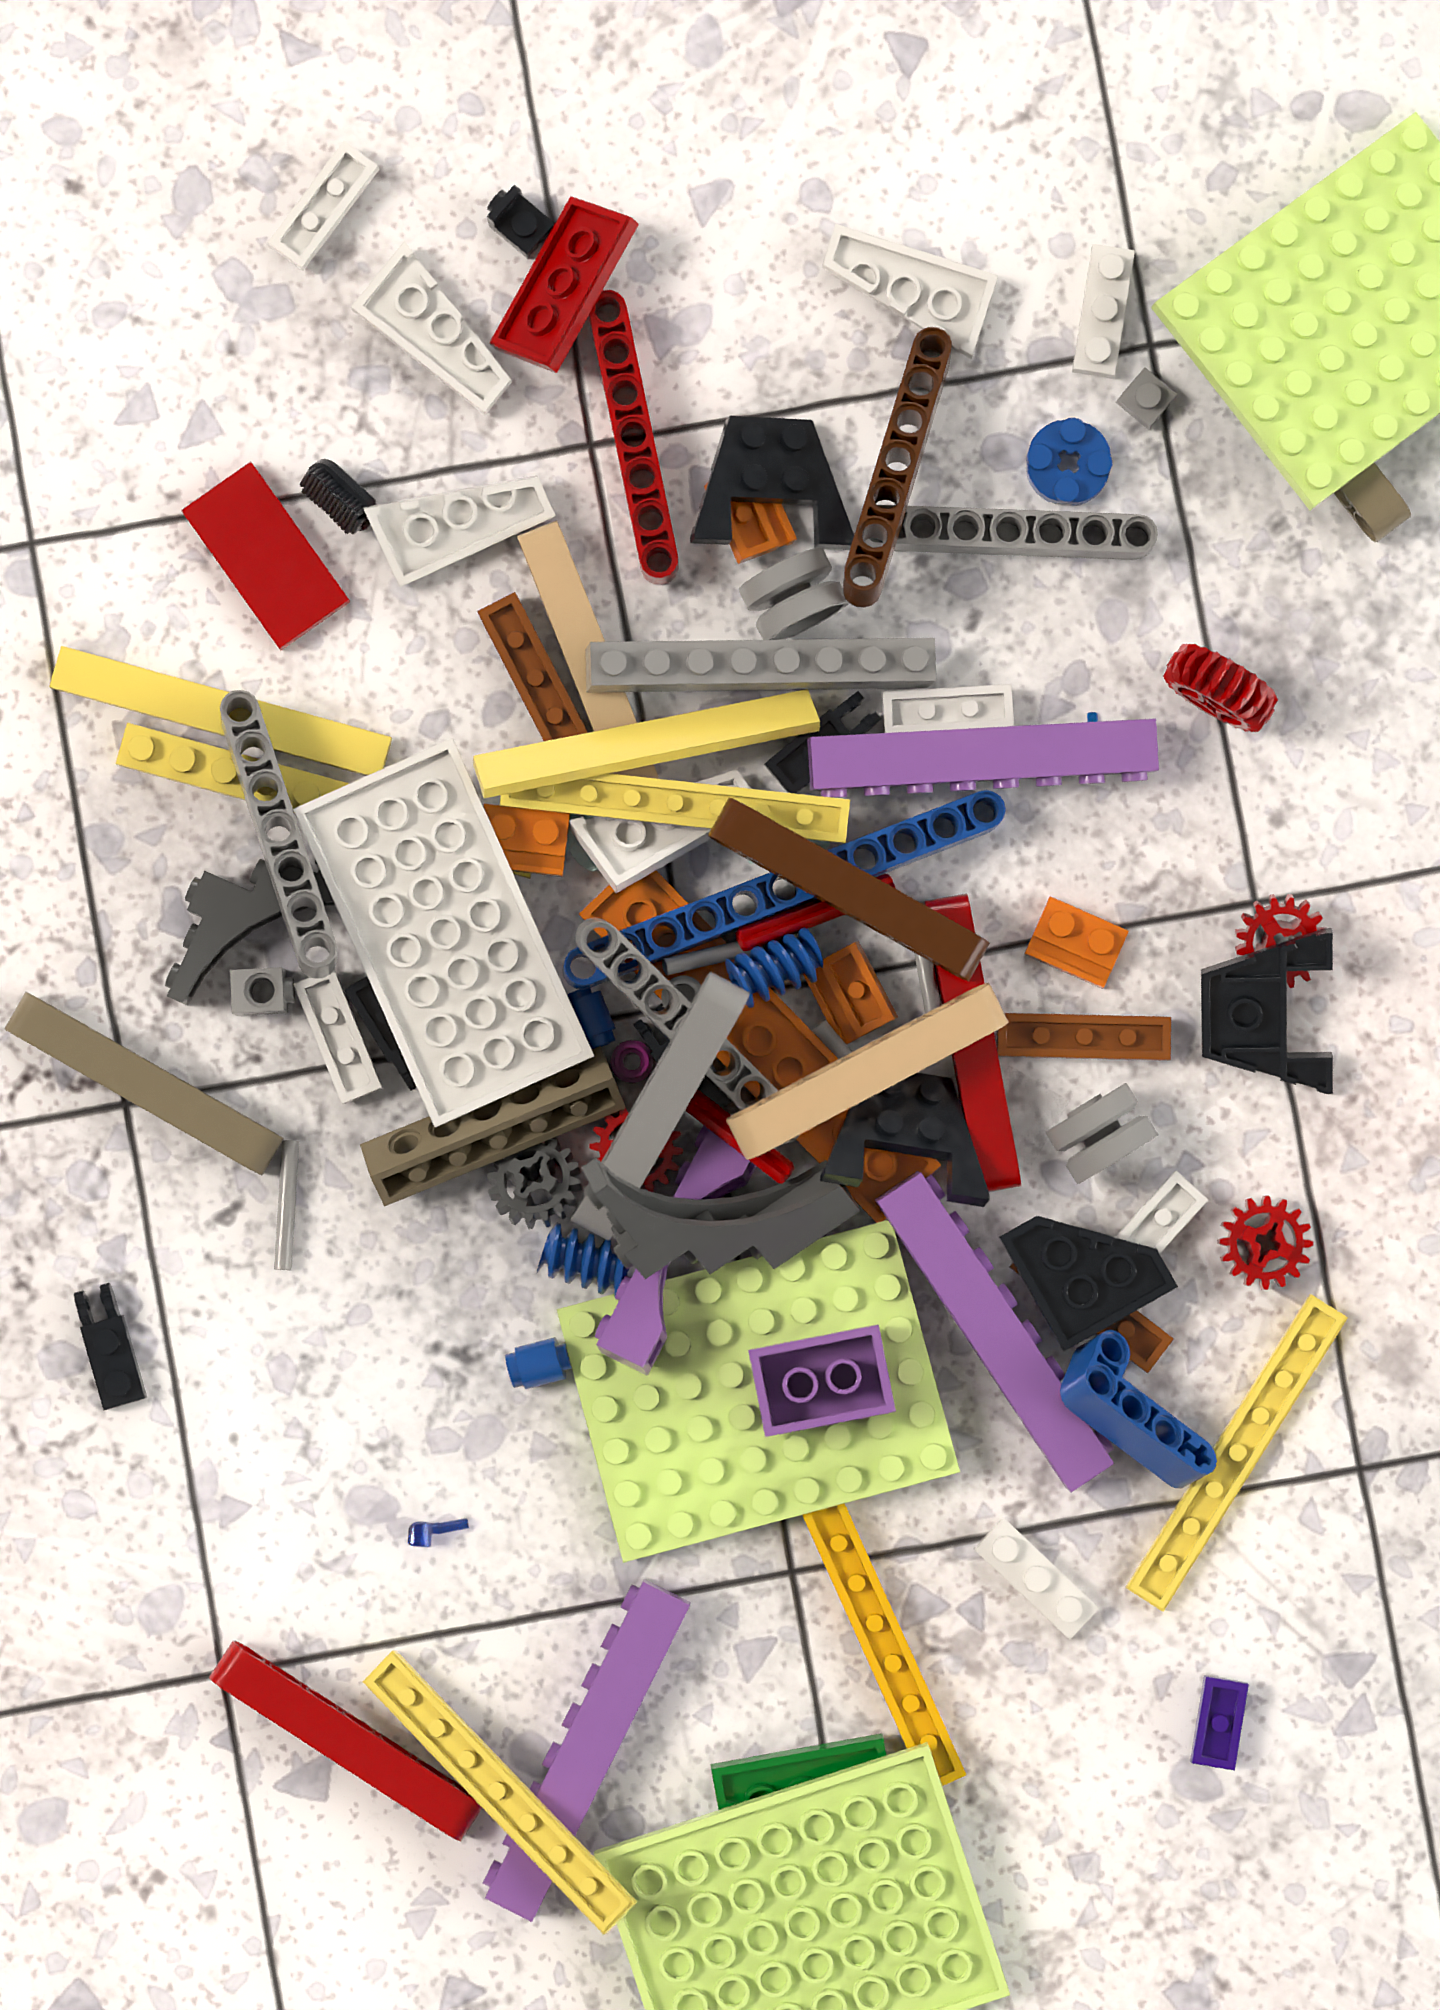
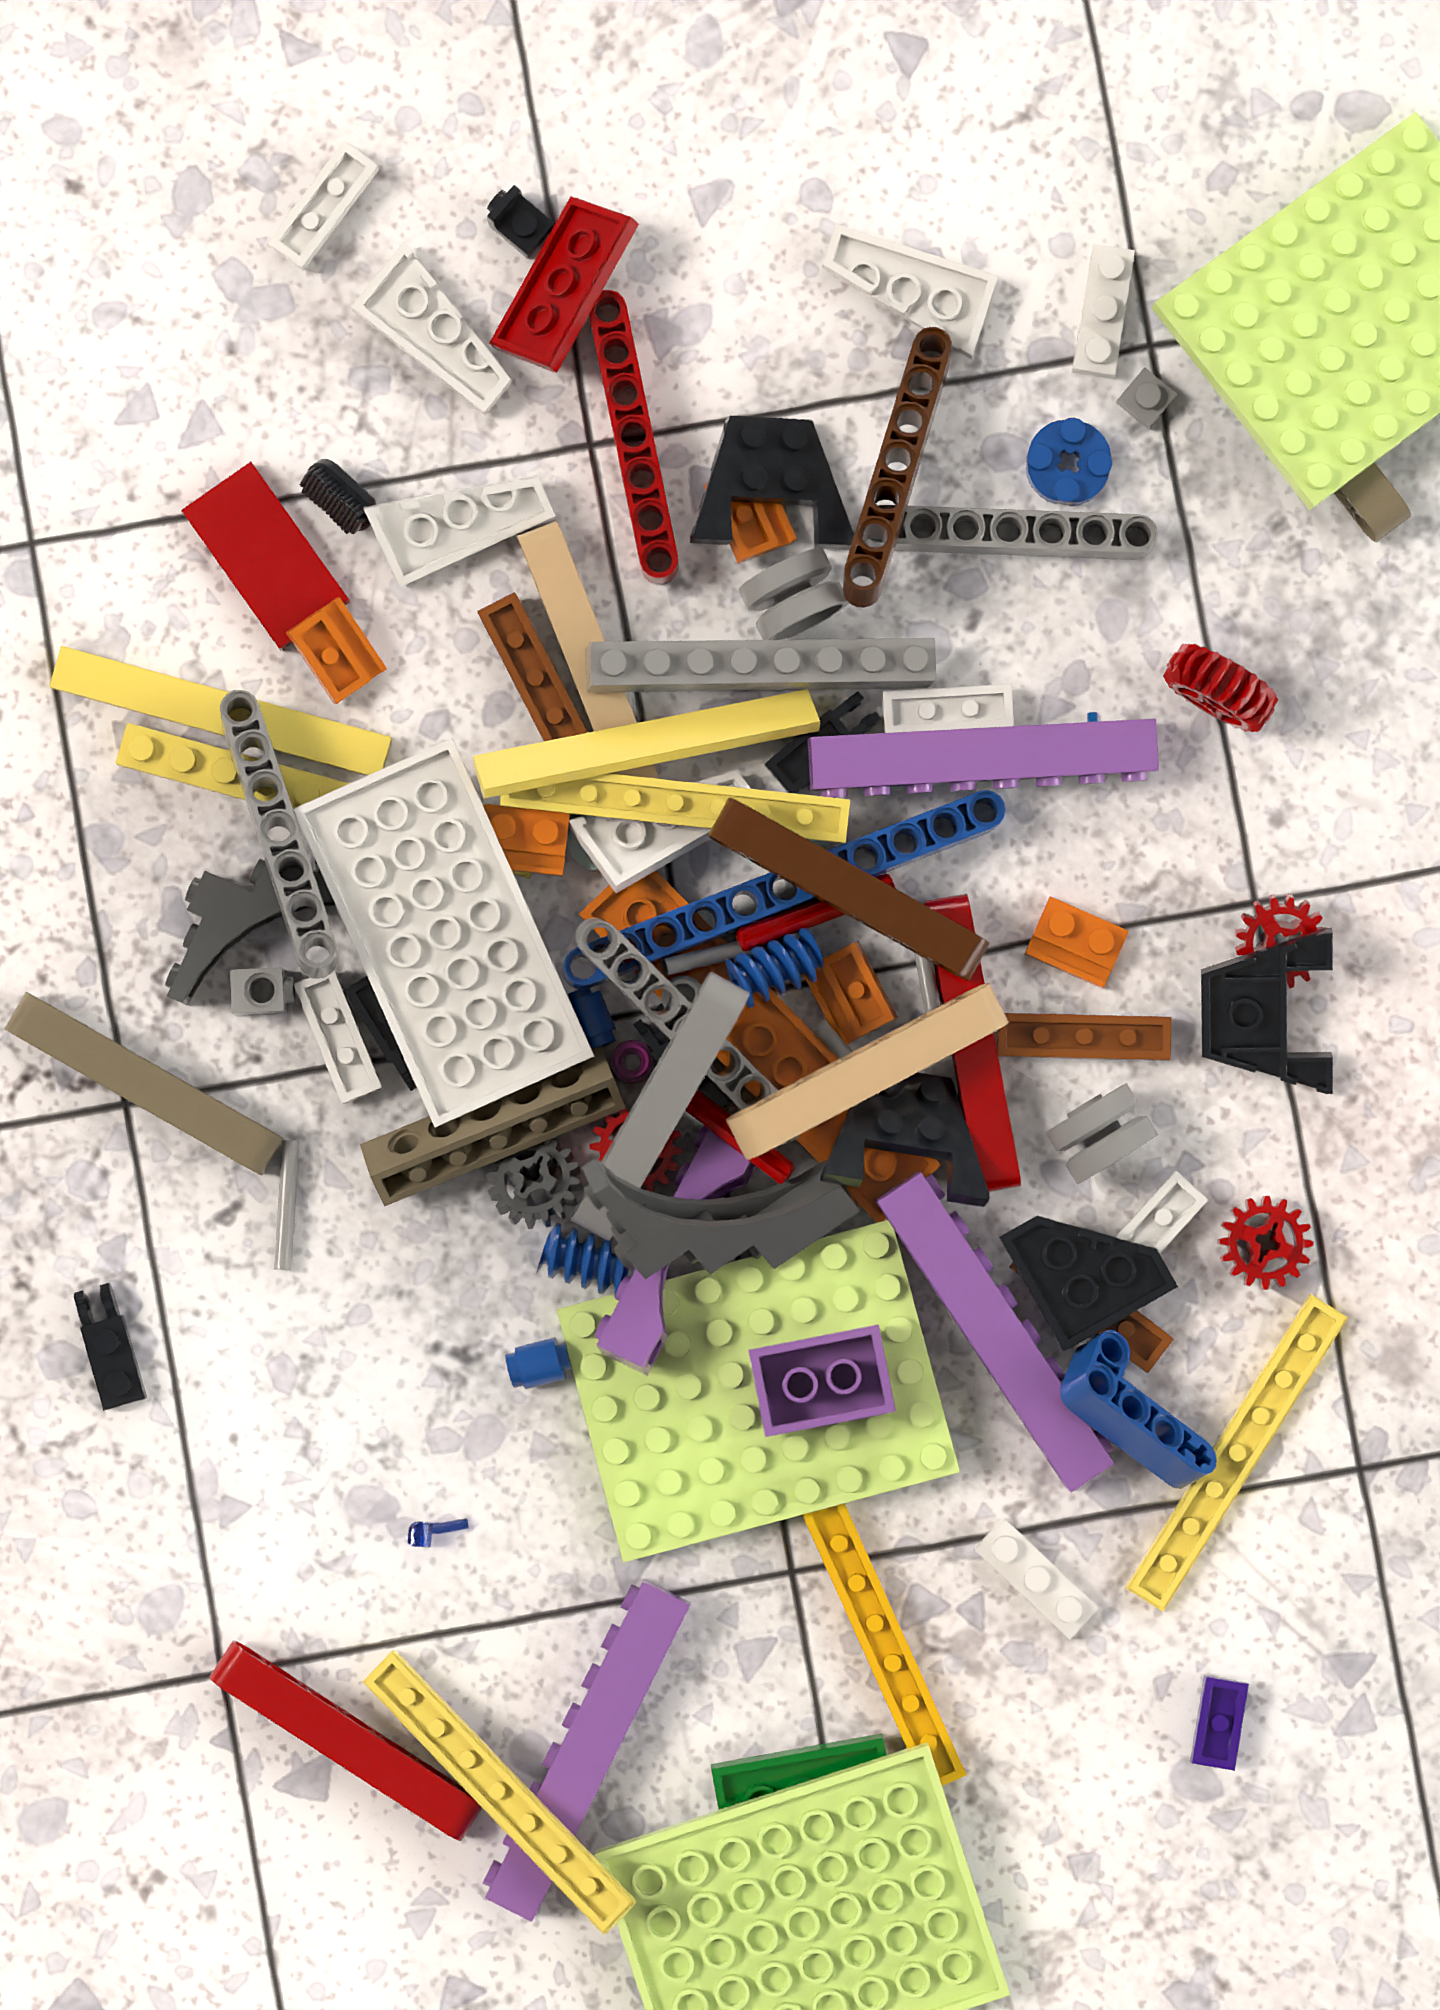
none -> orange plate [286,597,387,704]

